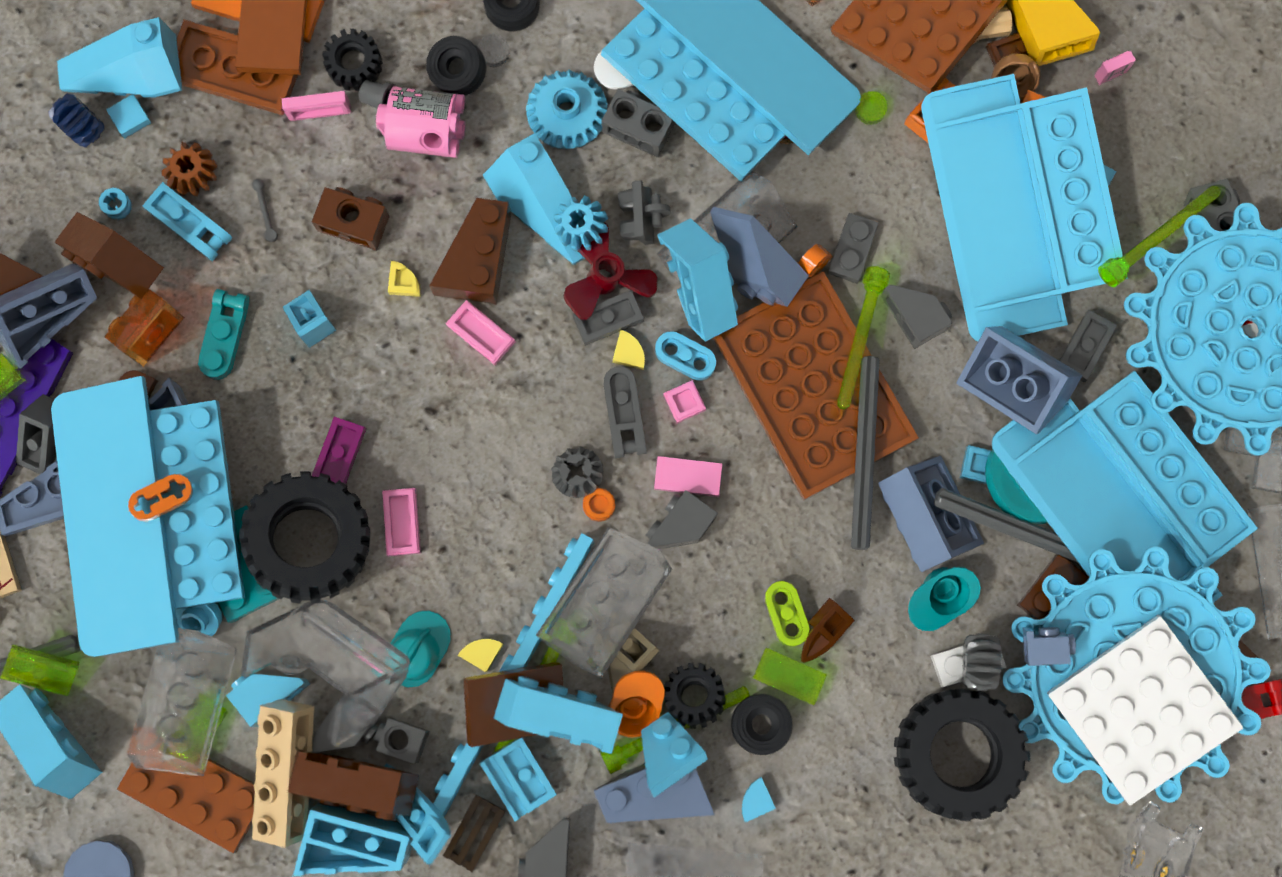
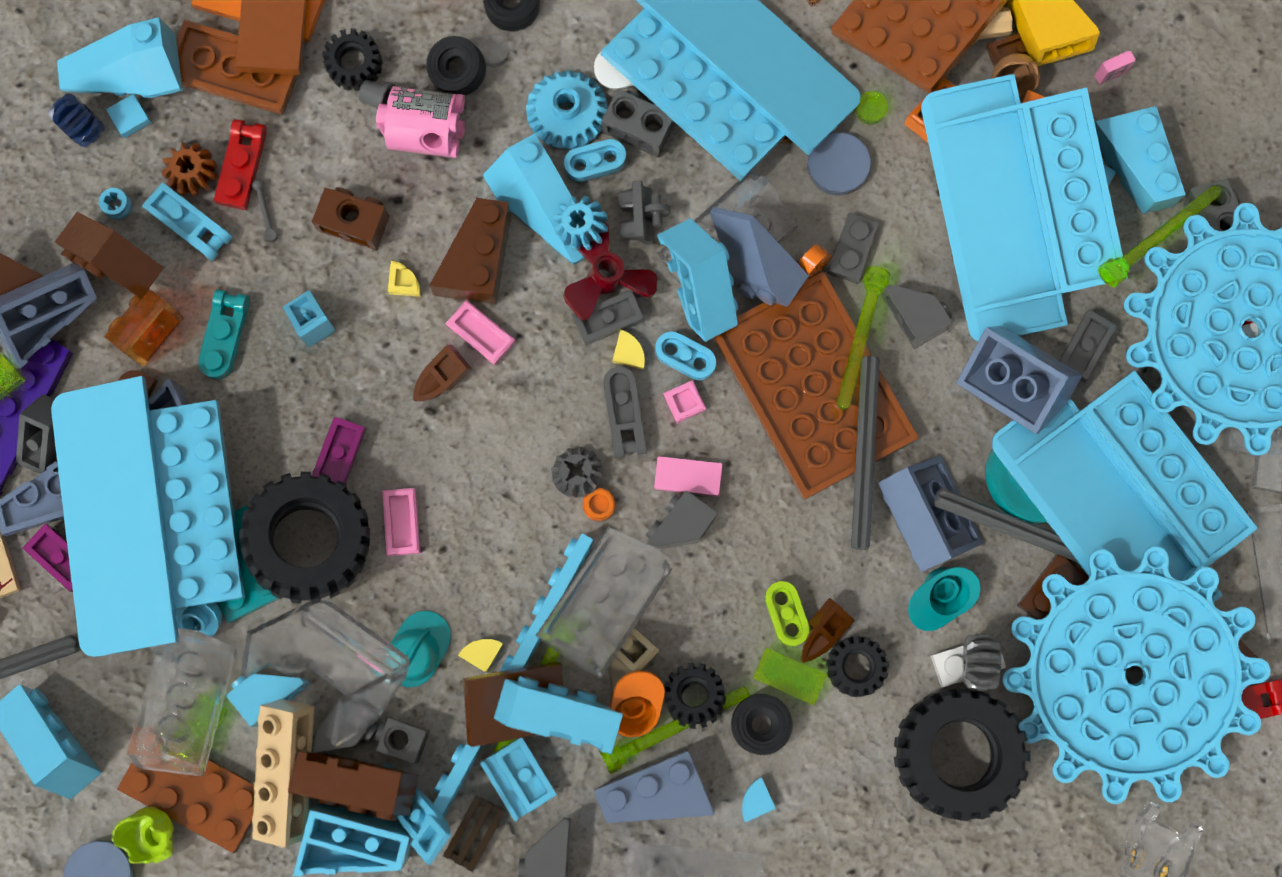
clear neon green plate [0,644,80,696] -> none
orange beam [128,474,193,522] -> none
bright pink tile [282,91,351,121] -> none
medium azure wing [641,712,708,797] -> none
medium azure tile [959,445,991,484] -> none
sand blue brick [1023,627,1076,666] -> none
white plate [1046,615,1243,806] -> none
none -> magenta plate [22,524,73,592]
none -> lime hair [112,806,174,864]
none -> red plate [213,119,267,211]
none -> reddish brown plate [413,345,472,402]
none -> medium azure plate [564,139,626,182]
none -> sand blue tile [807,132,871,196]
none -> black tyre [826,636,889,697]
none -> medium azure wedge [1095,106,1186,214]

